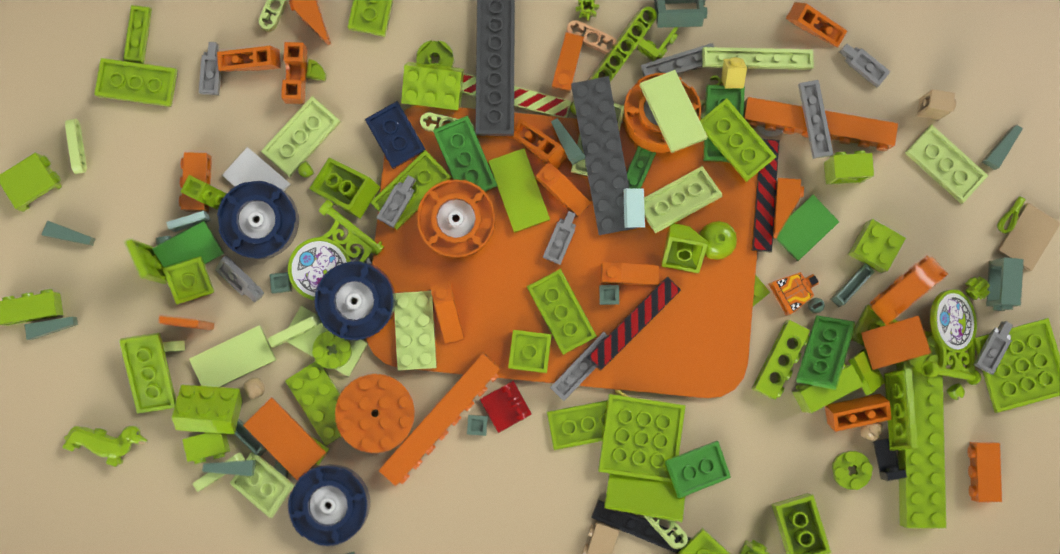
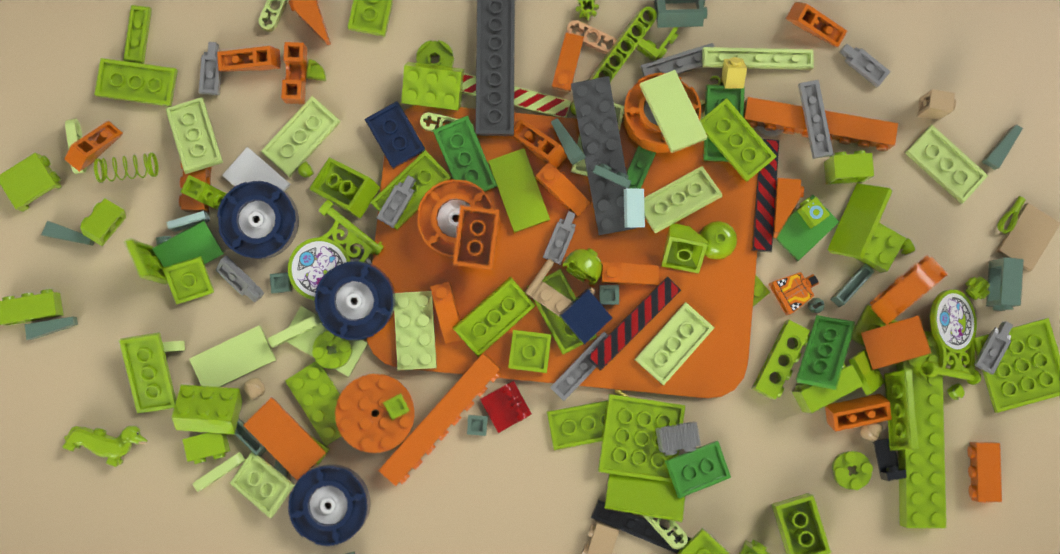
orange tile [158,315,214,330] -> none
sand green piece [202,460,256,476] -> none
none -> orange slope [64,121,123,172]
none -> lime brick [80,198,126,247]
none -> lime piece [94,152,159,183]
none -> yellowish green tile [165,97,223,174]
none -> lime tile [383,394,410,420]
none -> orange brick [453,205,501,270]
none -> lime tile [453,277,536,357]
none -> tan plate [525,259,595,317]
none -> dark blue tile [559,289,612,344]
none -> lime cylinder [563,248,602,285]
none -> sand green plate [592,163,631,188]
none -> yellowish green tile [634,302,715,385]
none -> light grey brick [656,421,701,455]
none -> lime brick [797,197,830,229]
none -> lime tile [827,183,892,259]
none -> lime hinge [901,238,915,255]

